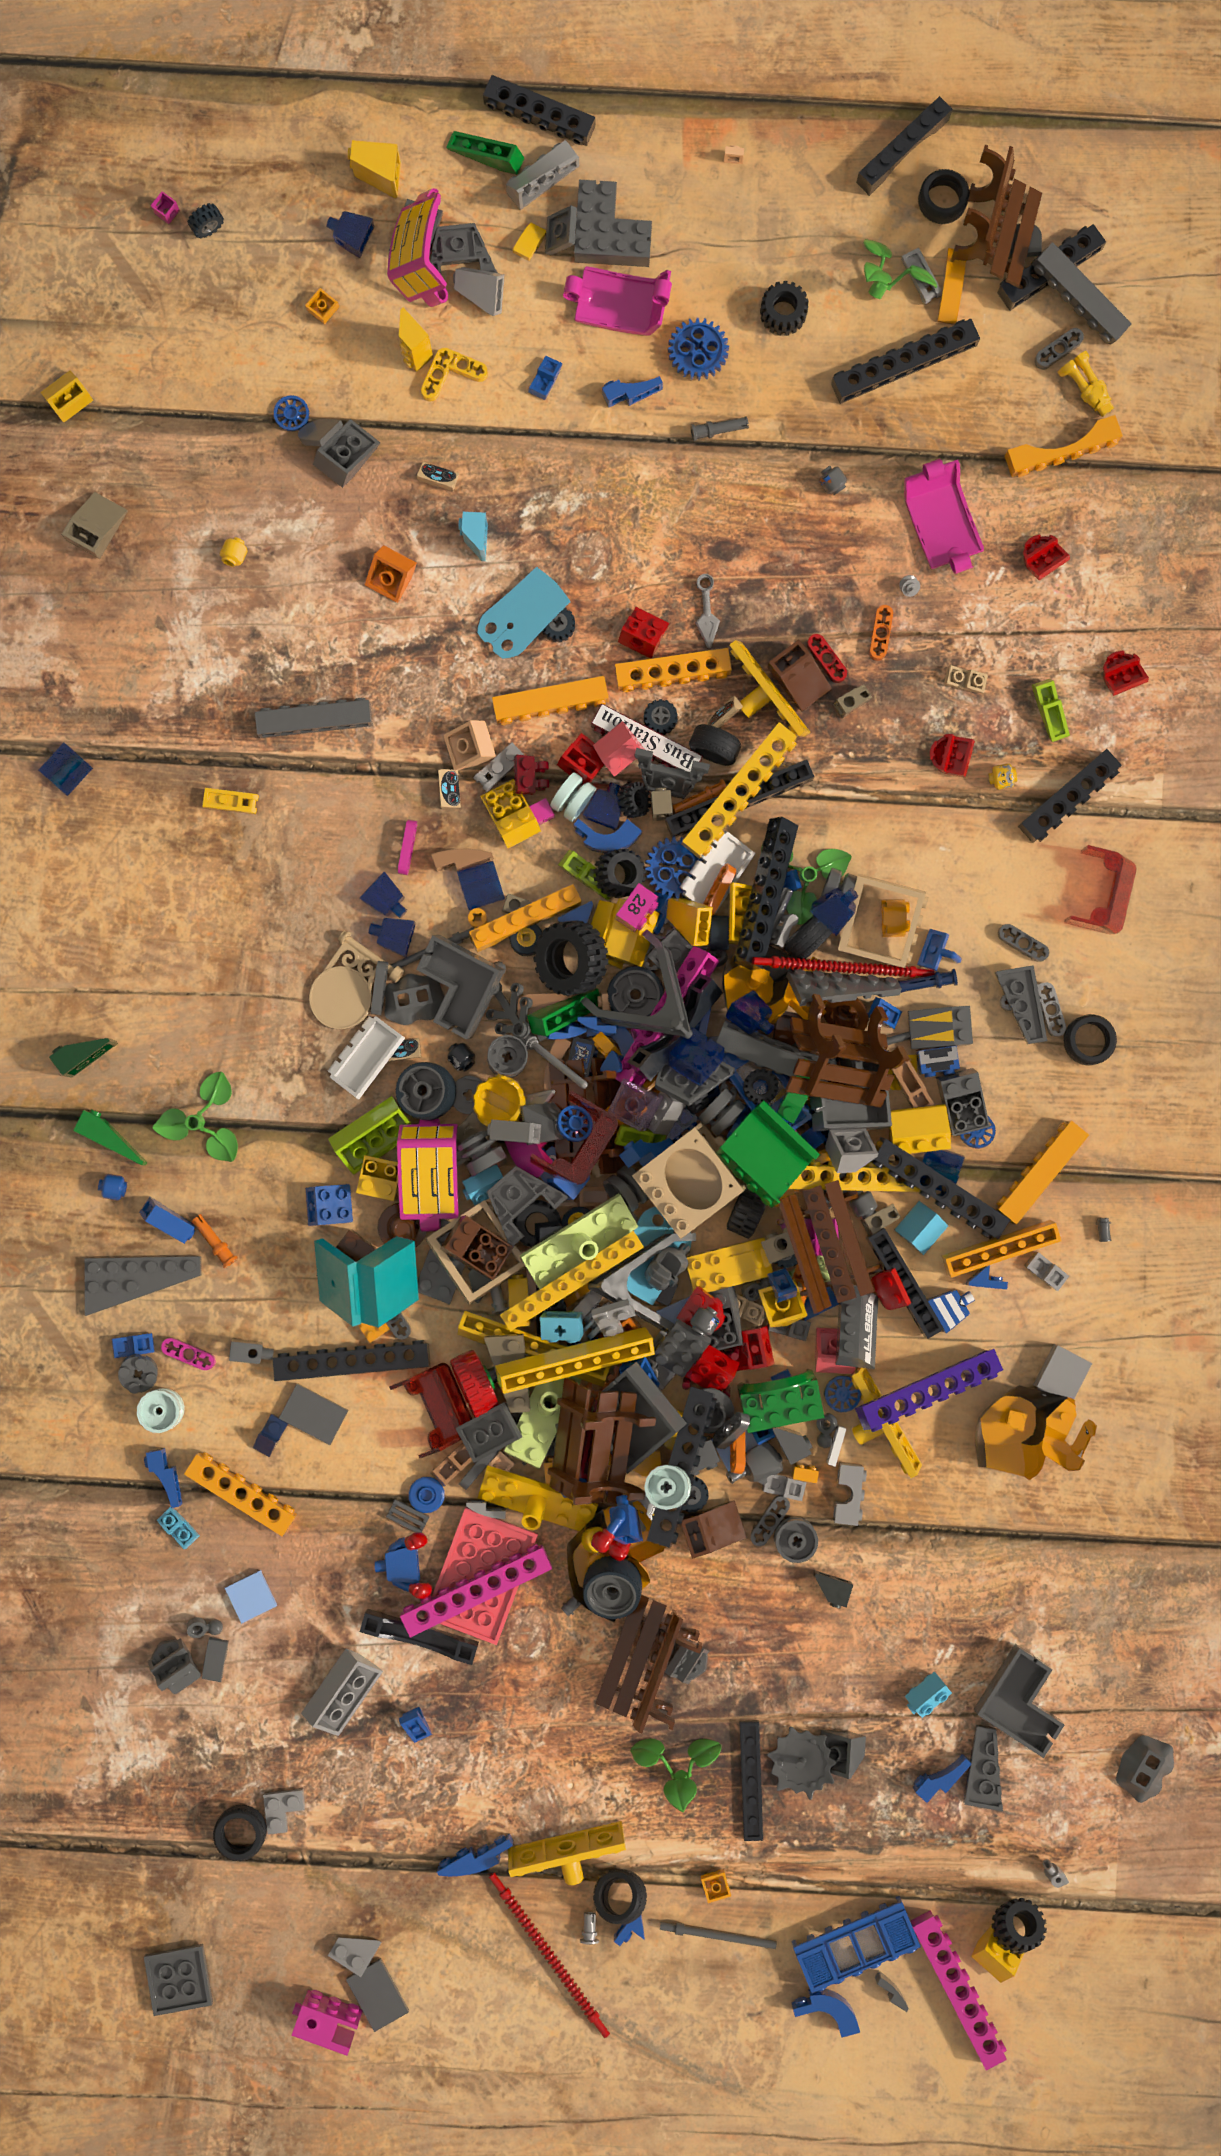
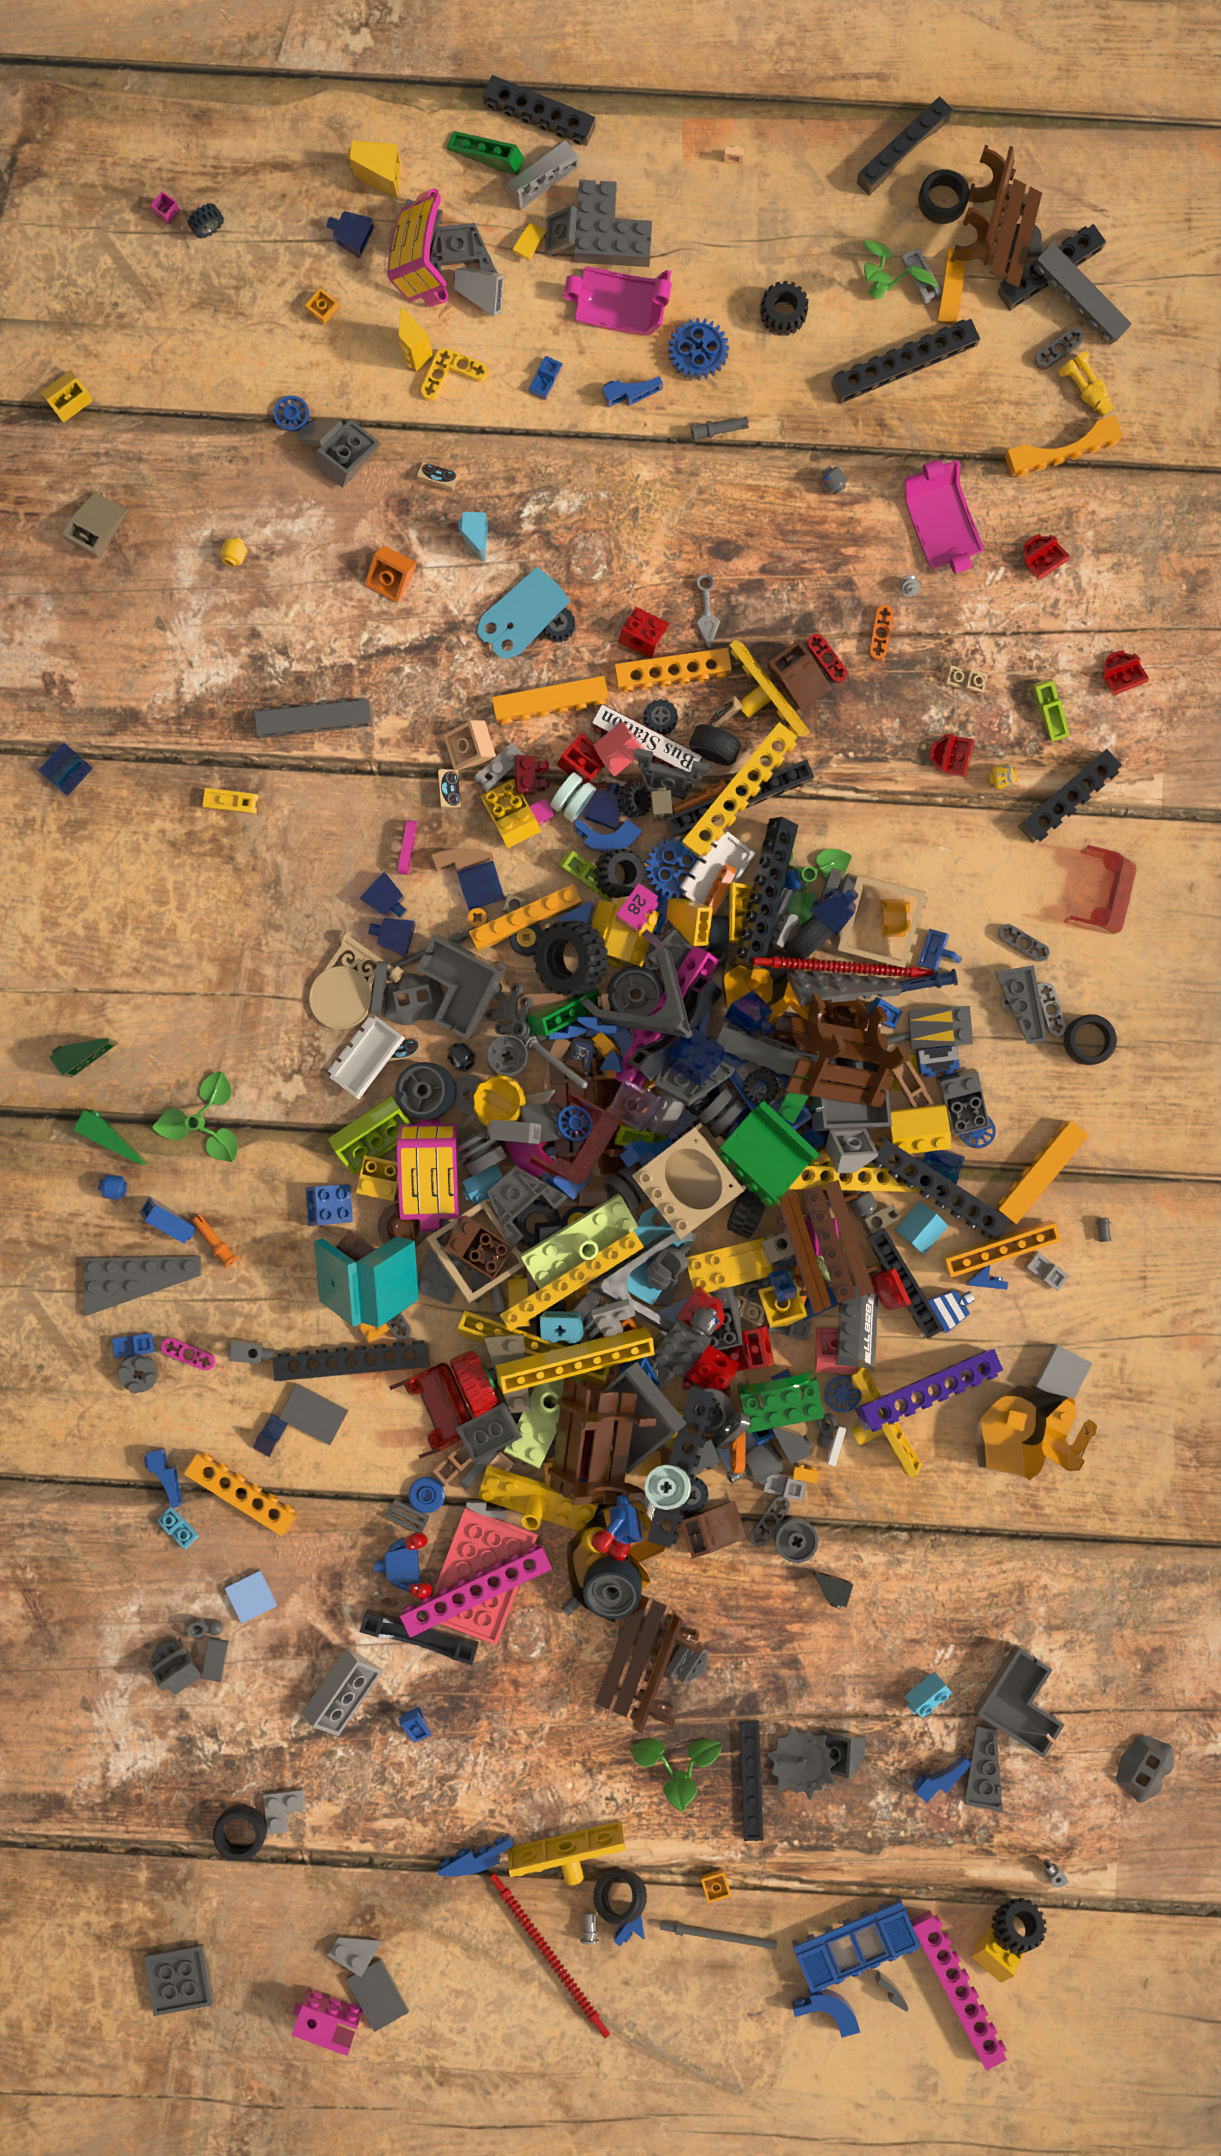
light aqua wheel [137,1388,185,1433] -> none
dark tan leg [833,684,873,719] -> none
light grey arch [833,1462,867,1526] -> none

